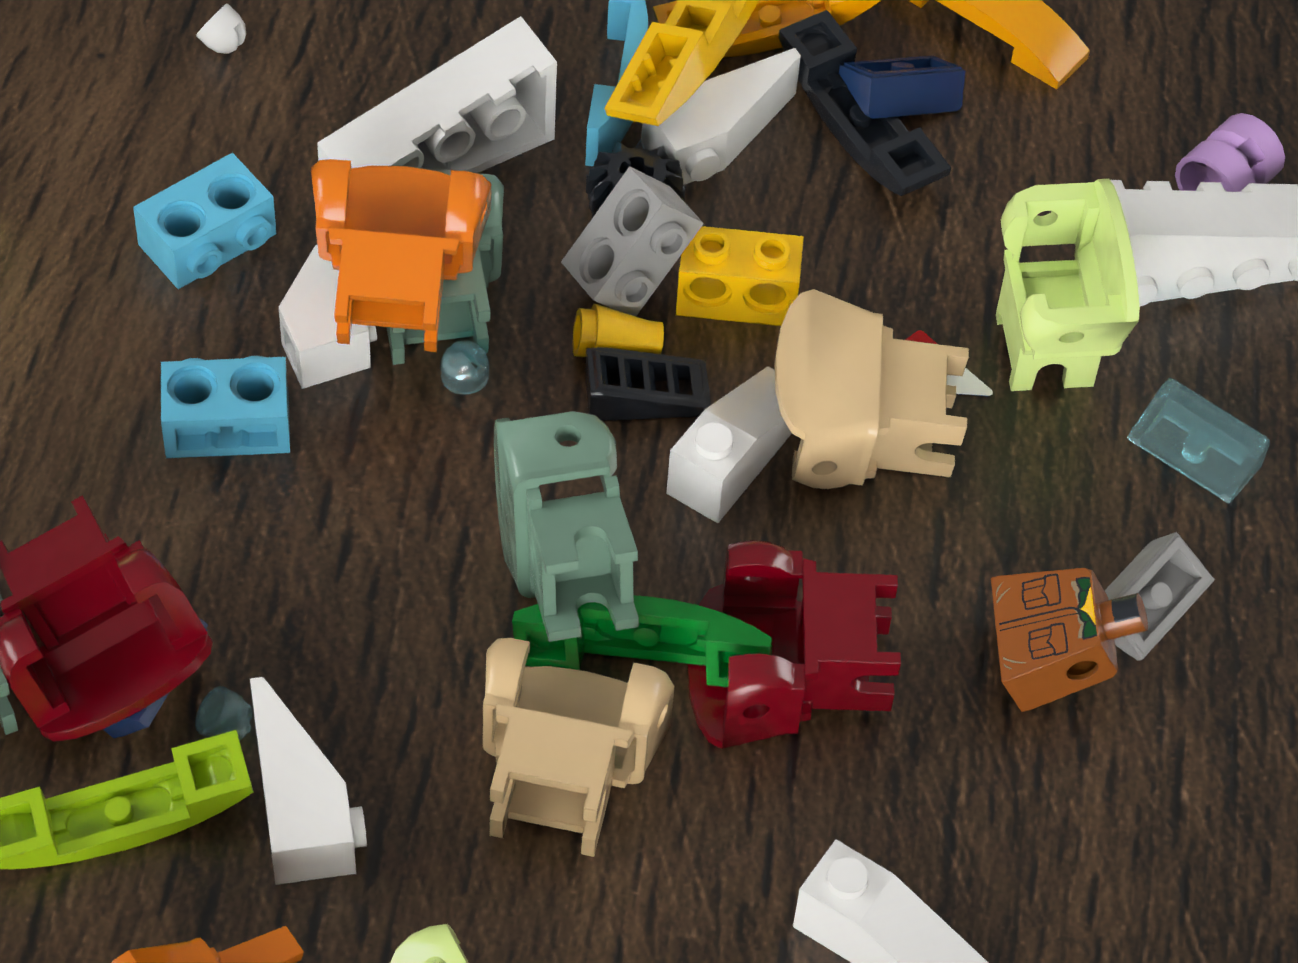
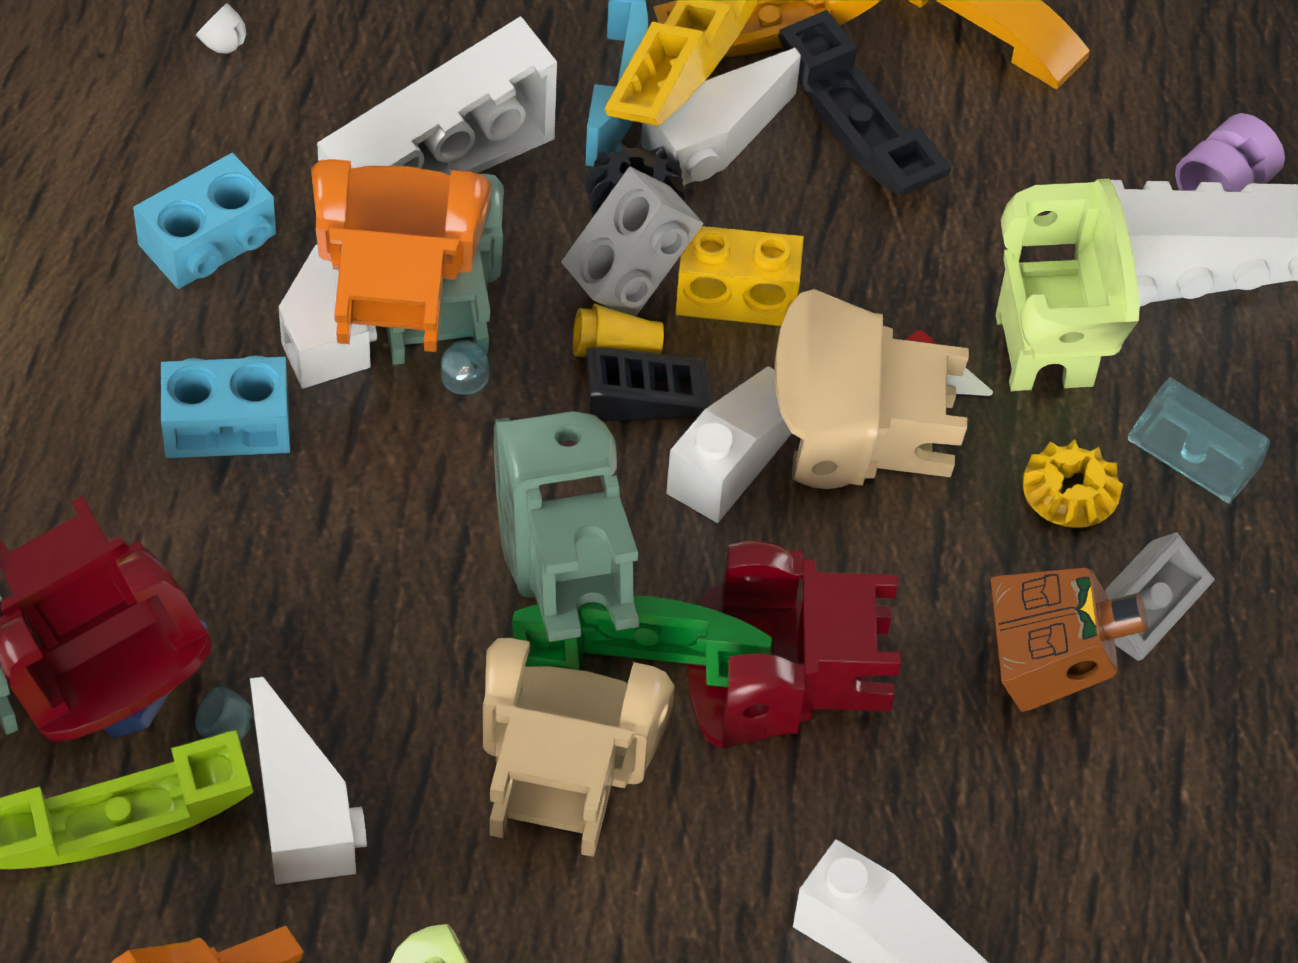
dark blue slope [839,56,965,119] -> none
none -> yellow gear [1022,439,1123,528]

